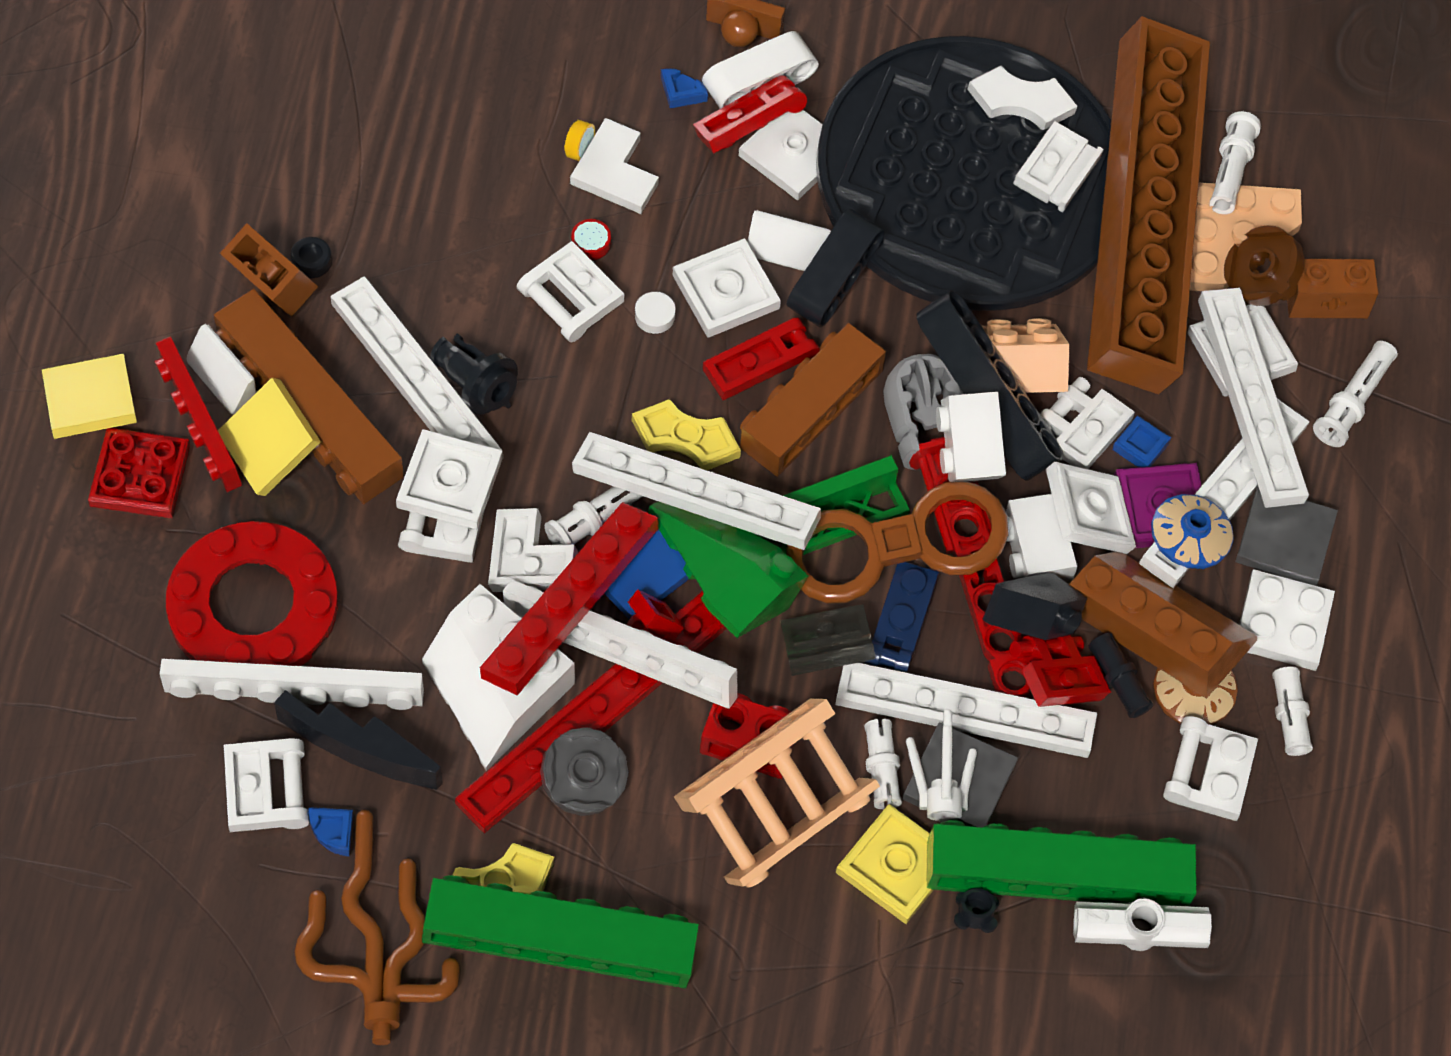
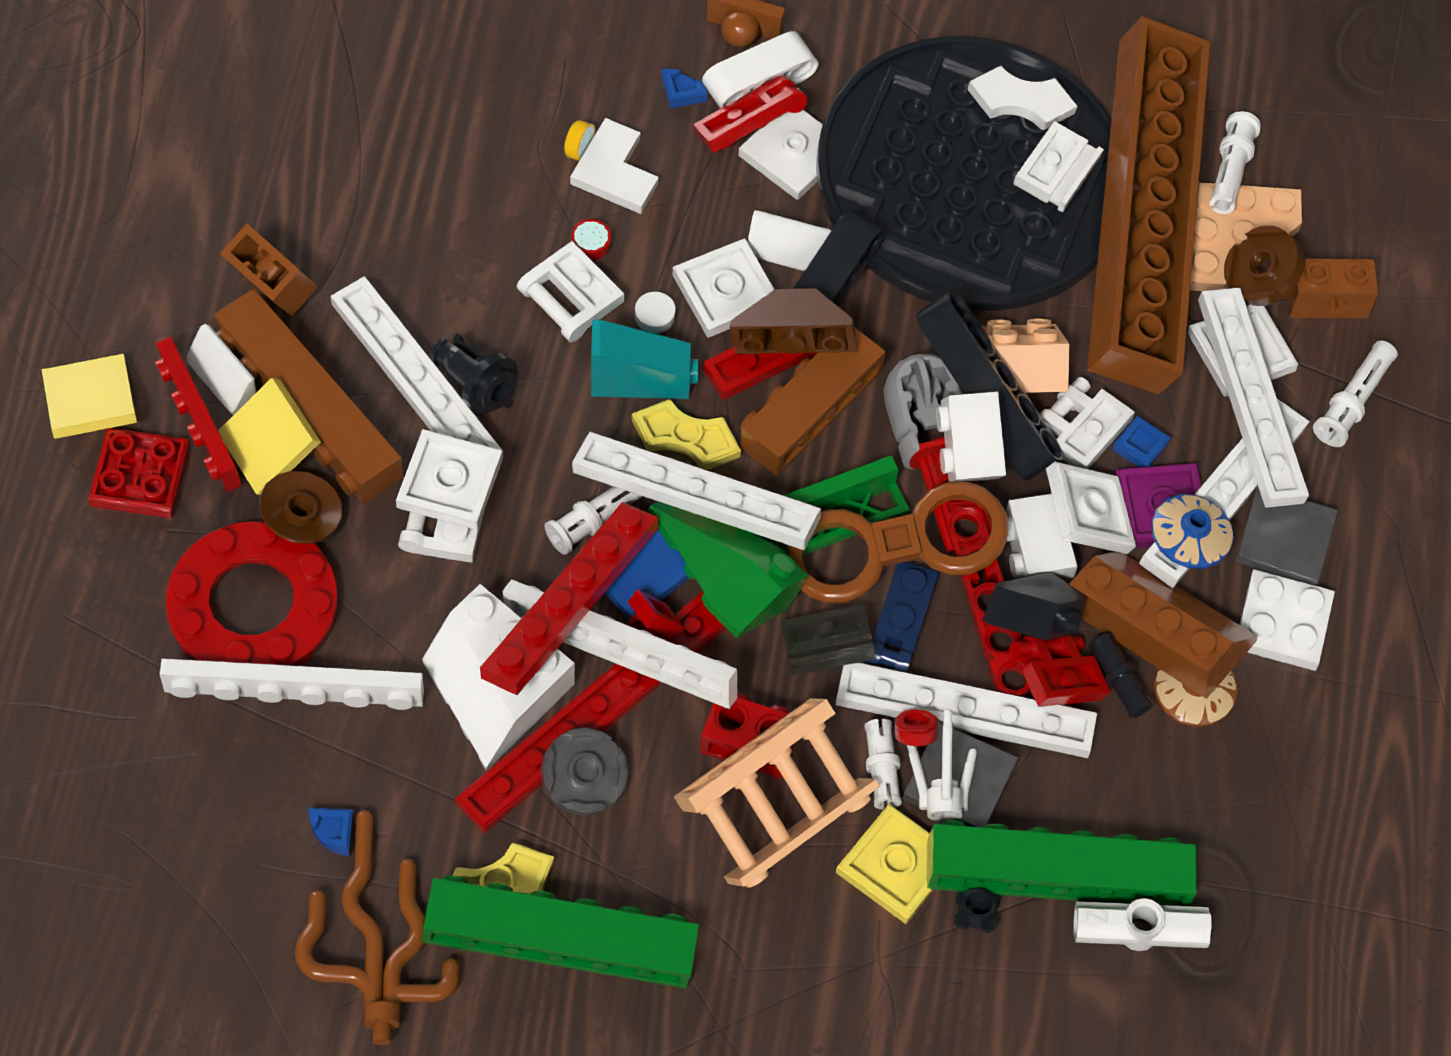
white plate [224,738,309,832] -> none
black slope [274,690,443,790] -> none
black tile [291,237,332,279] -> none
white plate [488,508,578,592] -> none
white plate [1163,716,1258,821] -> none
white pin [1272,667,1313,756] -> none
none -> reddish brown dish [259,471,342,544]
none -> teal slope [591,320,698,399]
none -> reddish brown slope [730,288,858,354]
none -> red tile [895,709,938,746]

